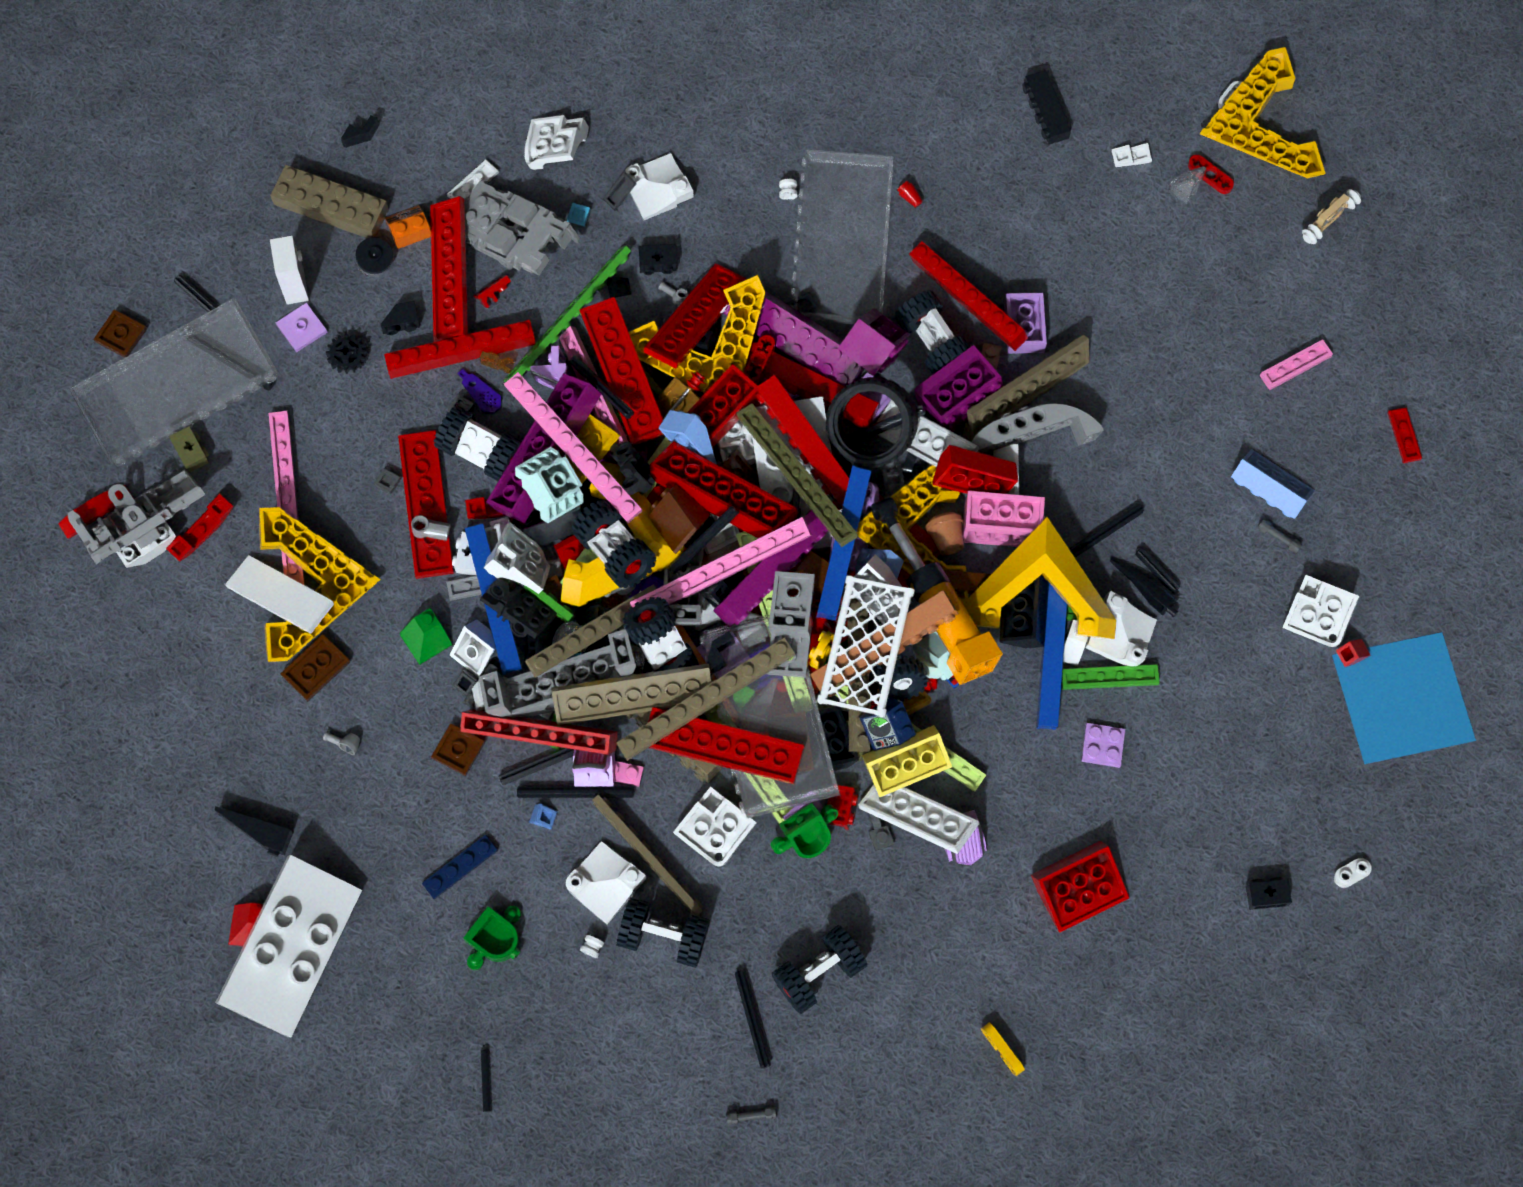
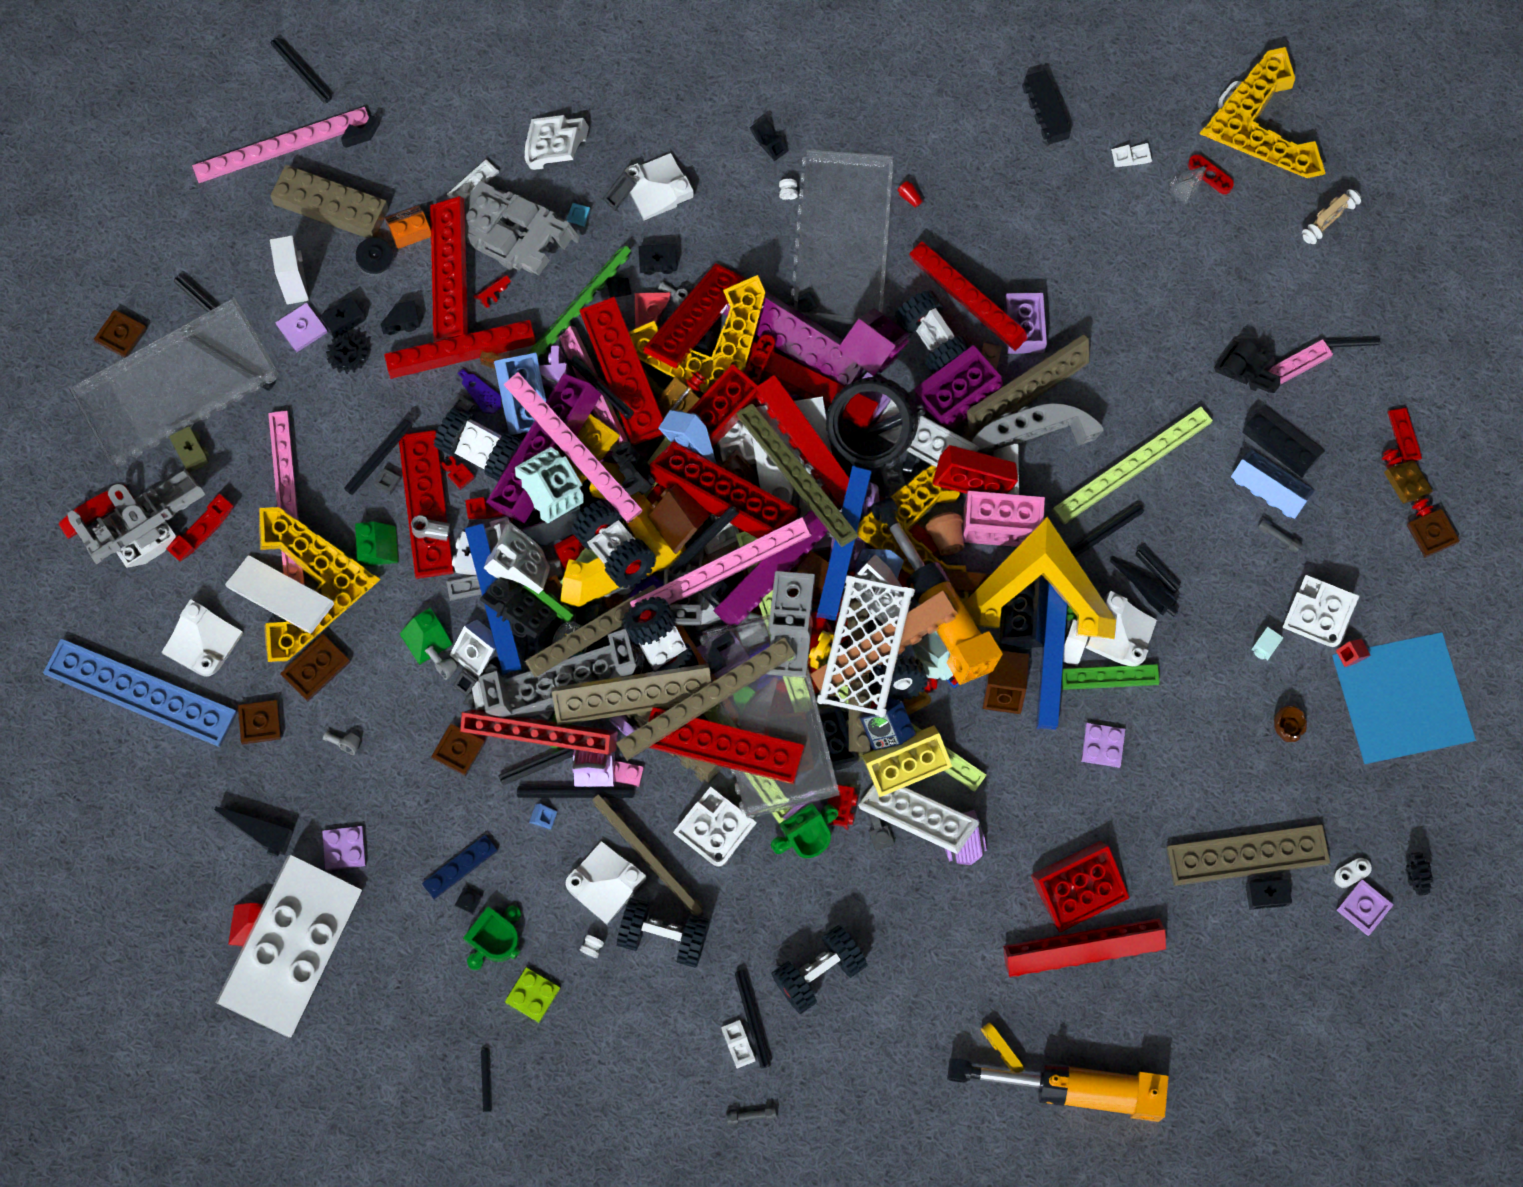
none -> medium blue plate [43,639,237,747]
none -> white slope [162,599,243,676]
none -> bright pink plate [192,107,369,183]
none -> reddish brown plate [238,700,281,745]
none -> black axle [271,37,331,104]
none -> black brick [320,297,366,339]
none -> lavender plate [322,826,366,871]
none -> black axle [344,419,413,495]
none -> green slope [355,522,398,566]
none -> light grey bar [425,645,457,680]
none -> red plate [441,456,475,490]
none -> black plate [455,888,482,915]
none -> light blue slope [494,353,546,435]
none -> lime plate [505,967,561,1023]
none -> lavender plate [609,715,639,736]
none -> coral wing [635,292,670,329]
none -> white slope [721,1020,755,1068]
none -> black slope [749,118,788,161]
none -> light orange piece [947,1058,1168,1122]
none -> reddish brown slope [982,651,1029,714]
none -> red brick [1003,918,1166,977]
none -> yellowish green plate [1052,407,1213,525]
none -> dark tan plate [1166,825,1330,886]
none -> black plate [1214,339,1281,393]
none -> black slope [1242,406,1325,478]
none -> light aqua brick [1252,627,1284,660]
none -> reddish brown hair [1274,705,1307,742]
none -> black bar [1324,338,1381,348]
none -> lavender plate [1337,880,1393,936]
none -> pearl gold plate [1382,448,1433,517]
none -> black gear [1406,852,1433,896]
none -> reddish brown plate [1407,509,1460,558]

